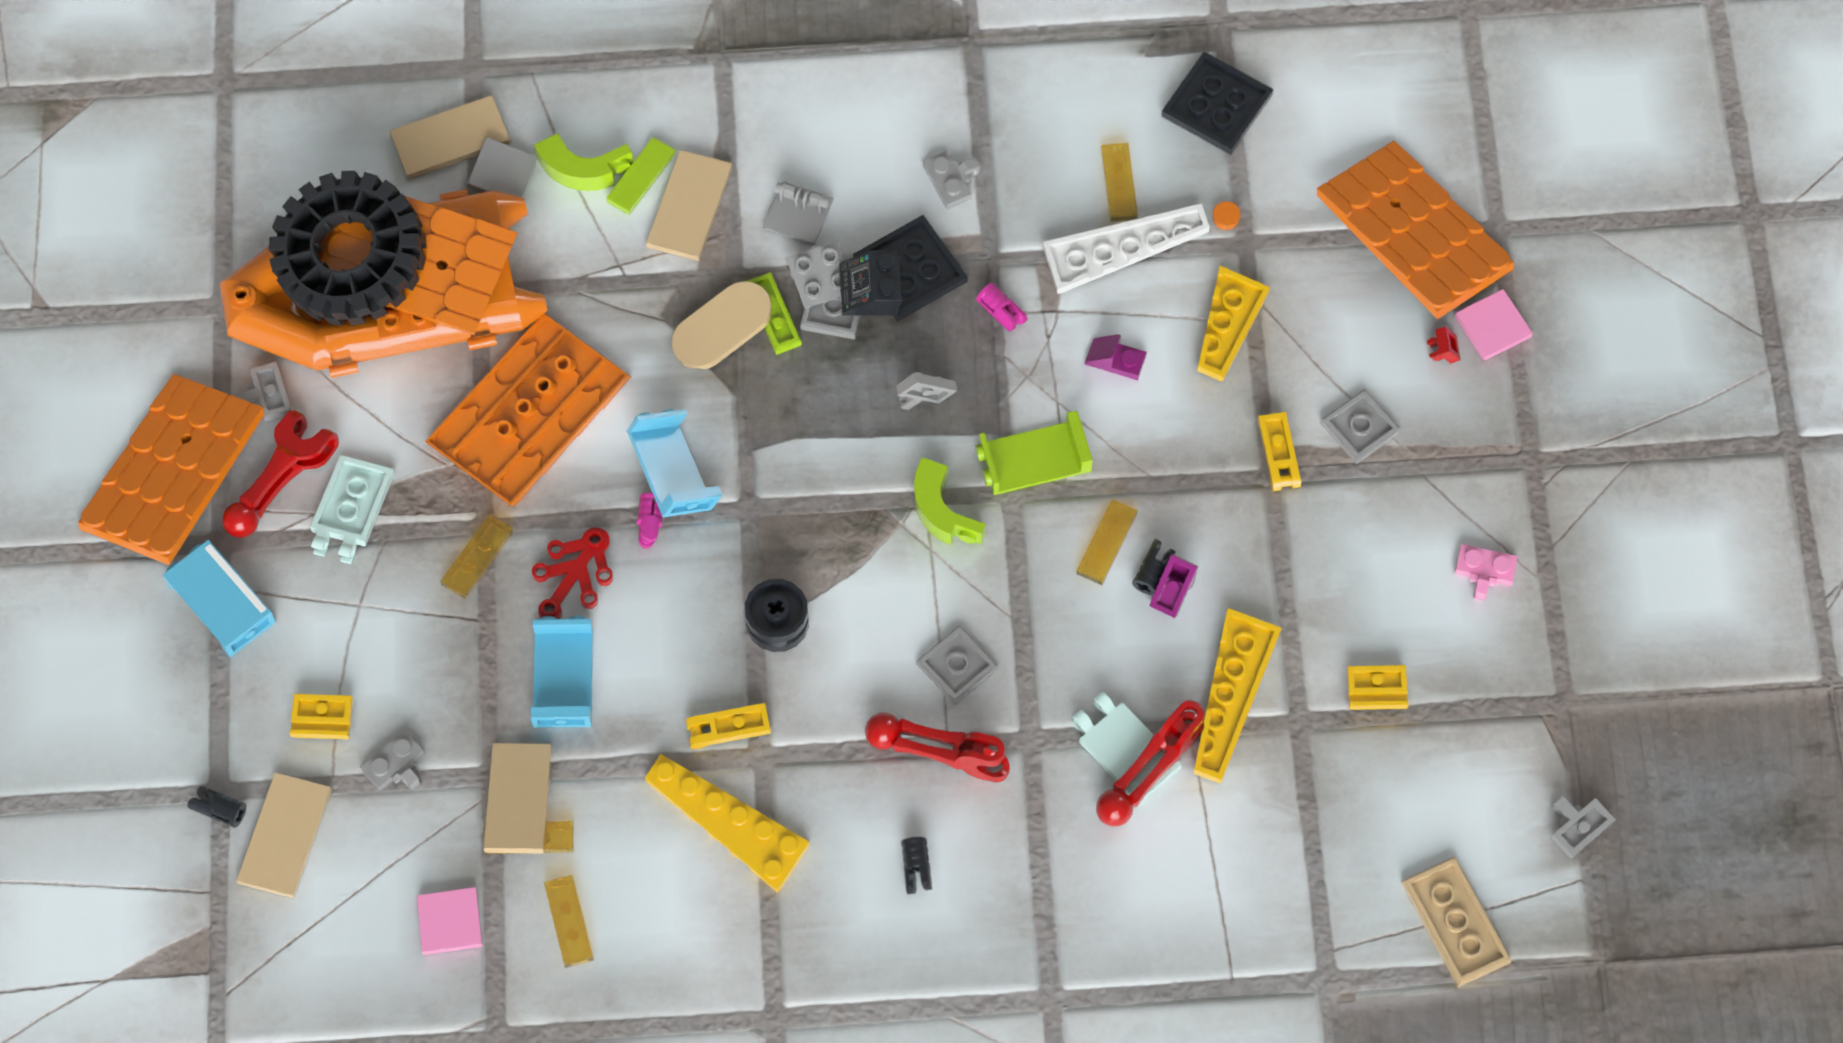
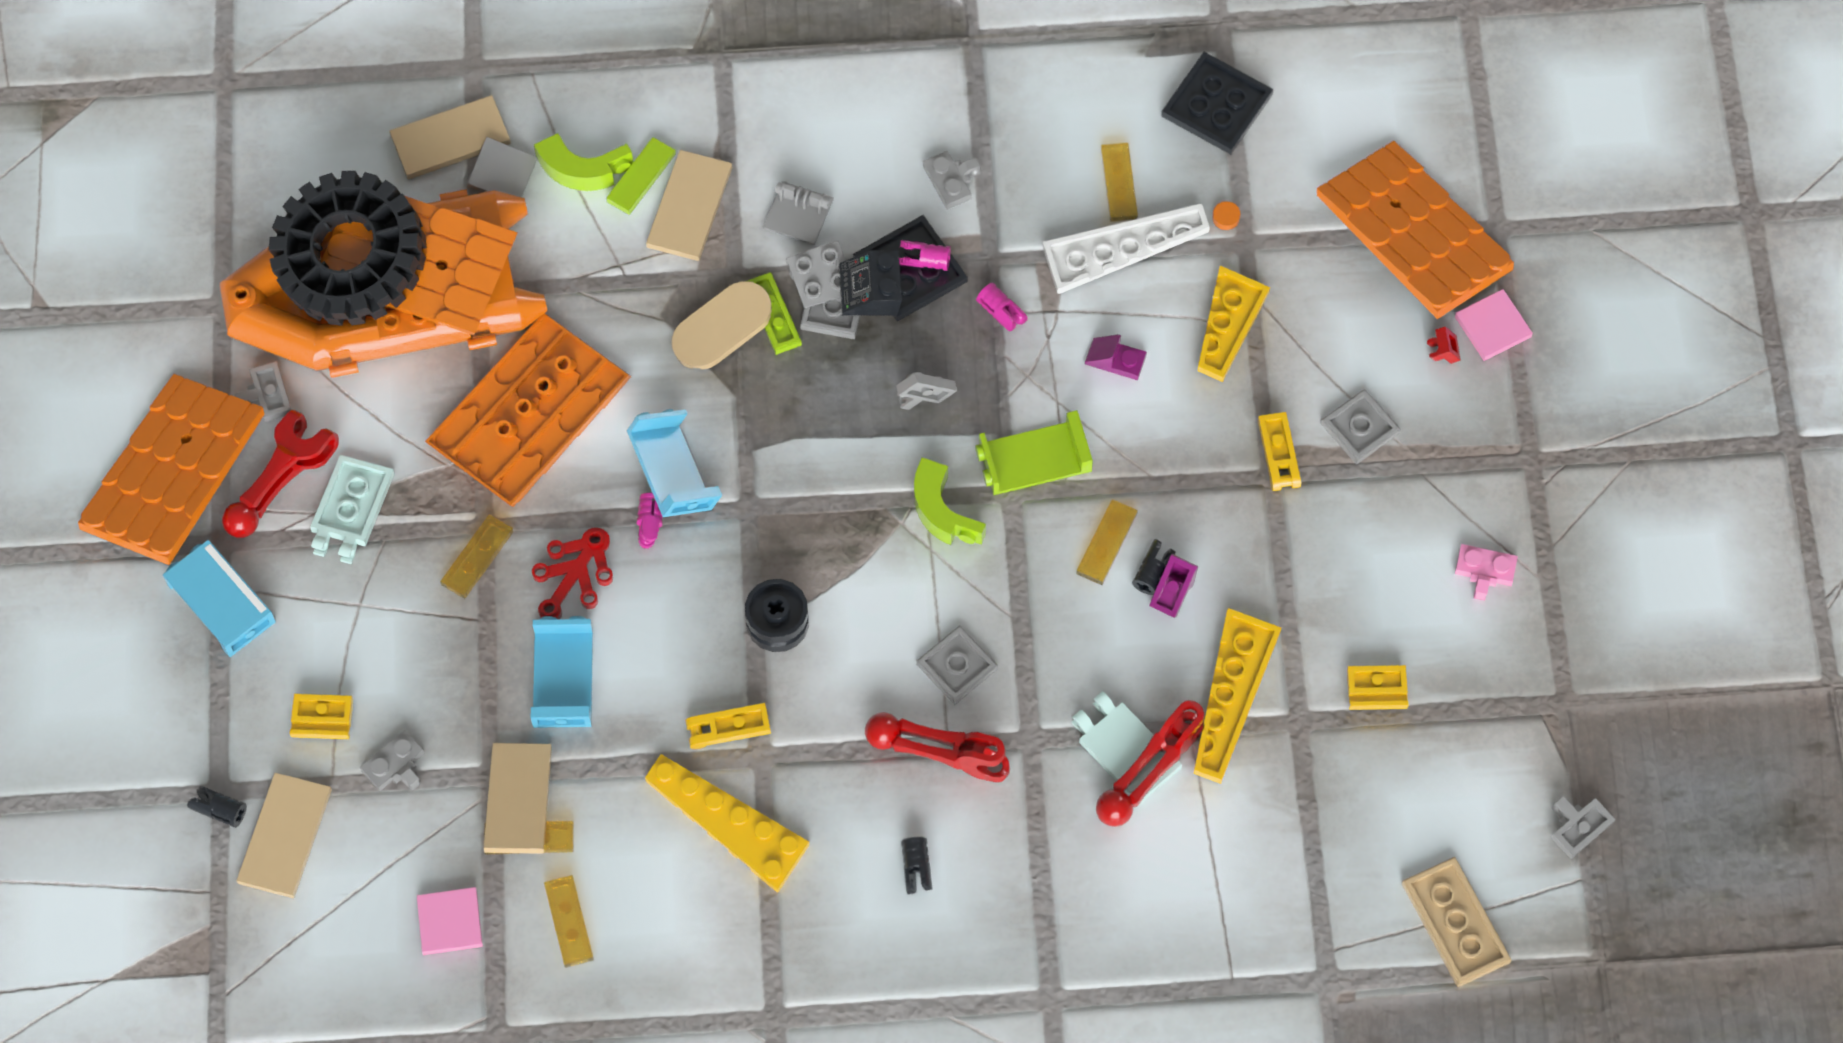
none -> dark pink hinge [899,240,951,271]

